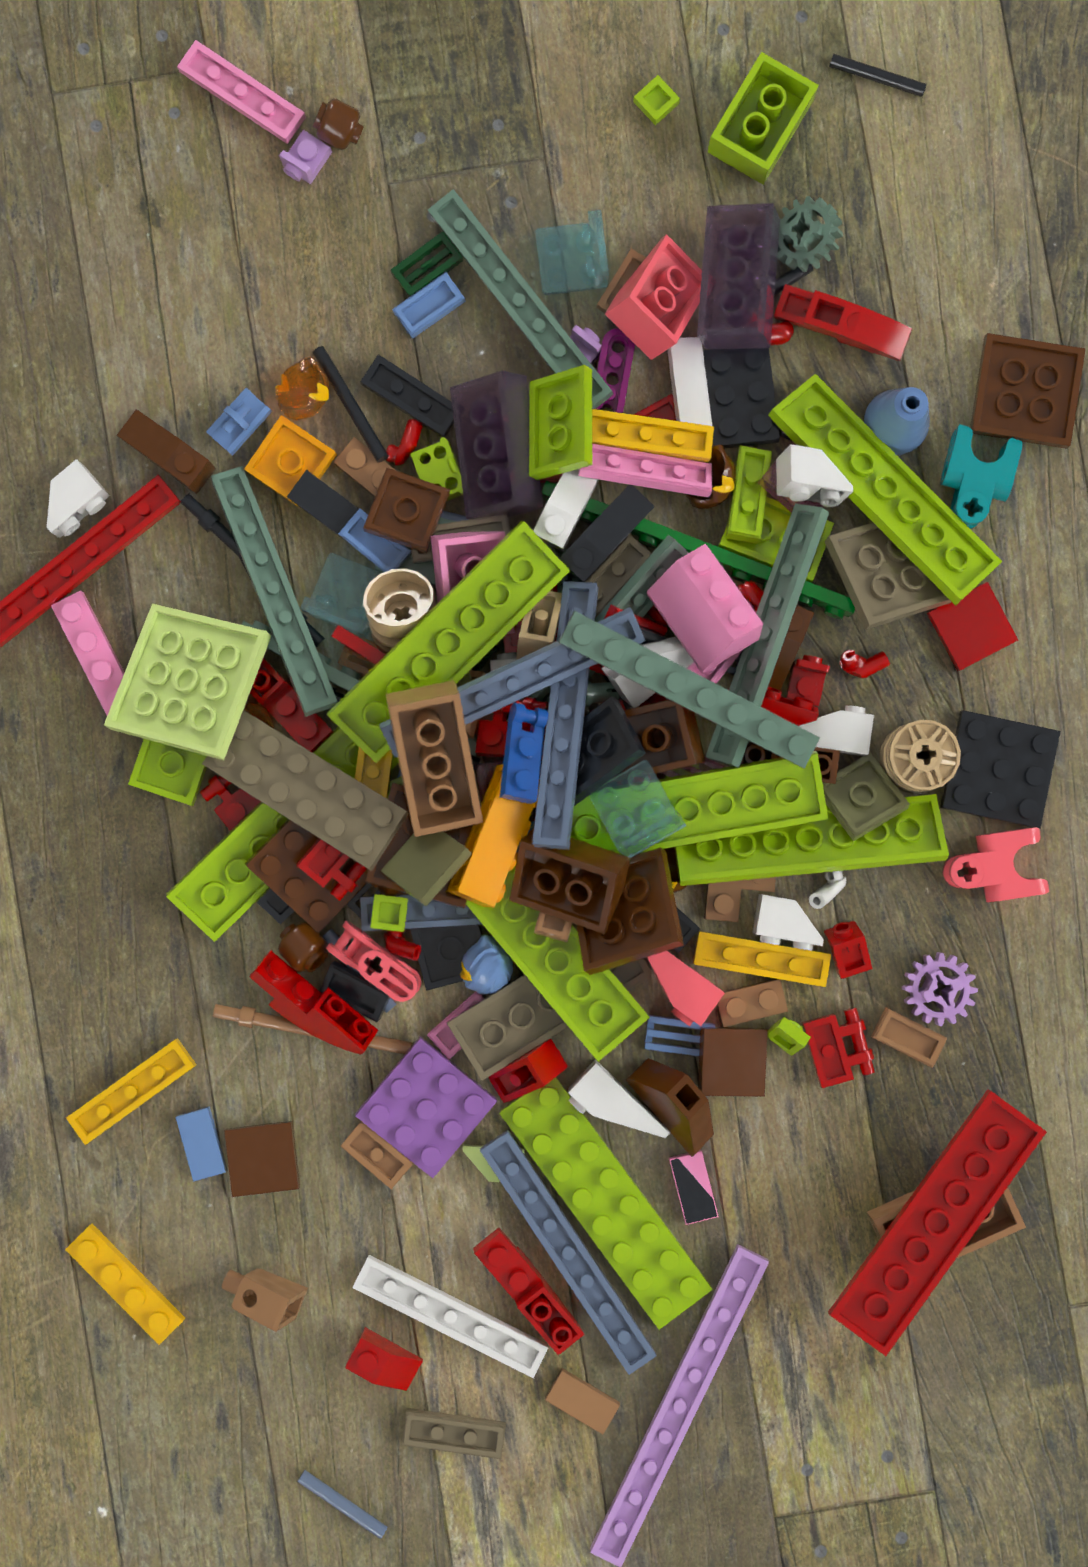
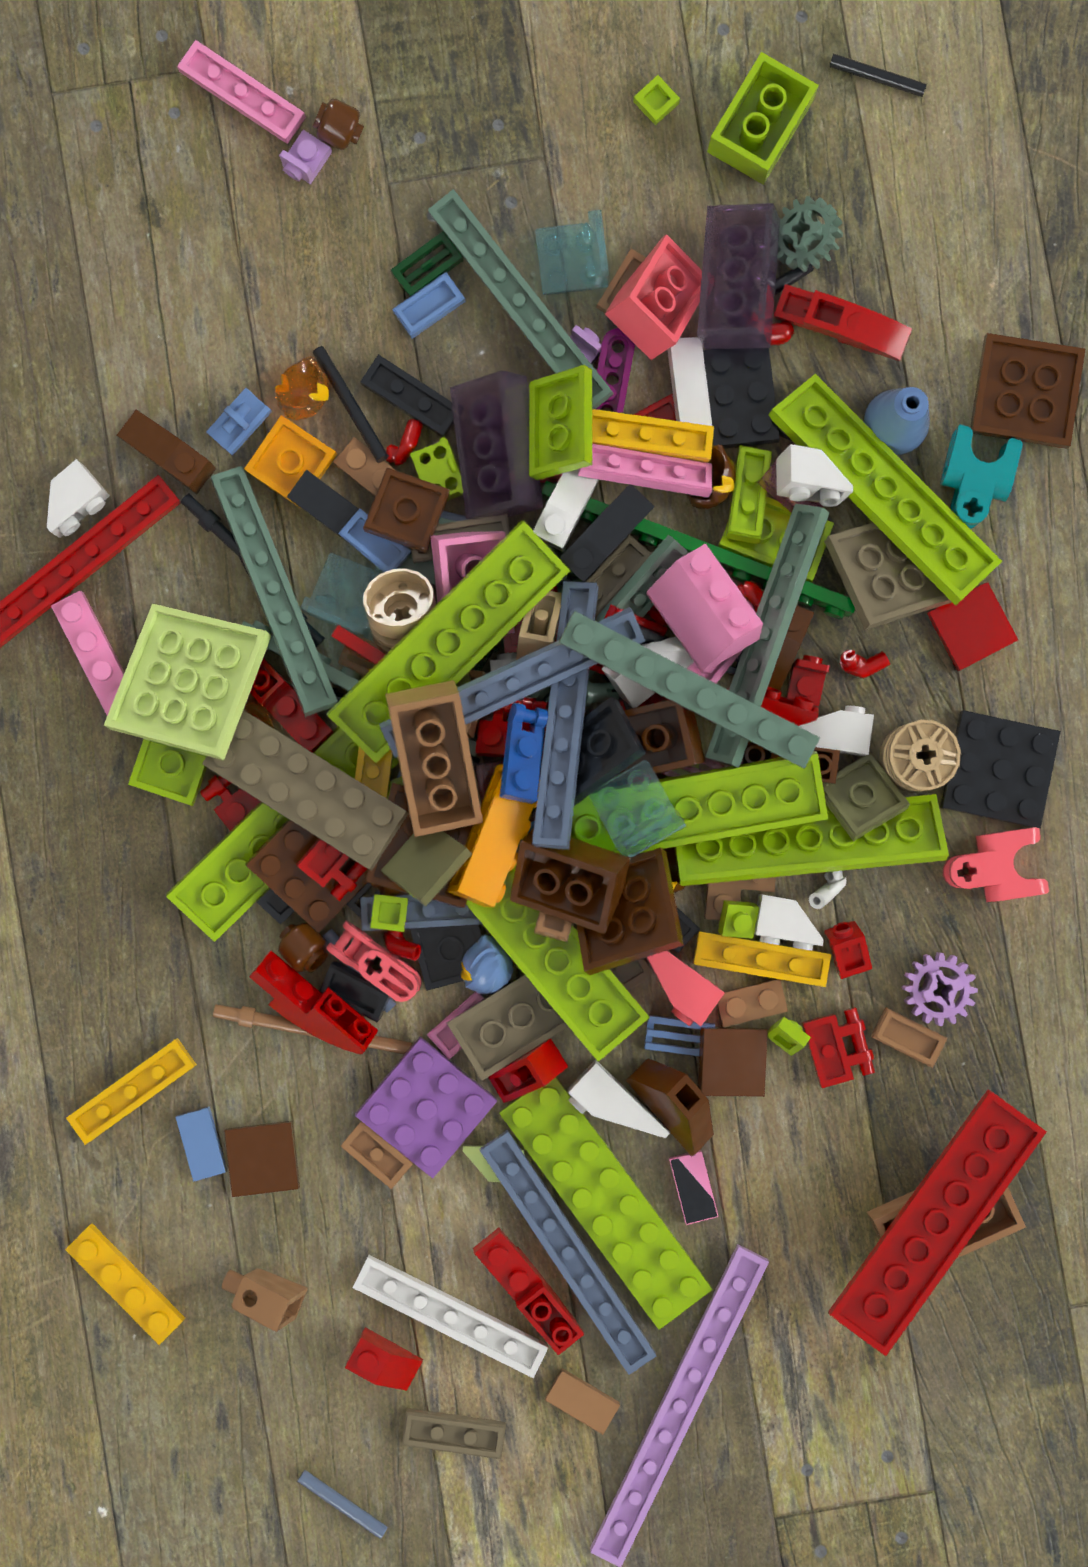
none -> lime plate [718,900,759,939]

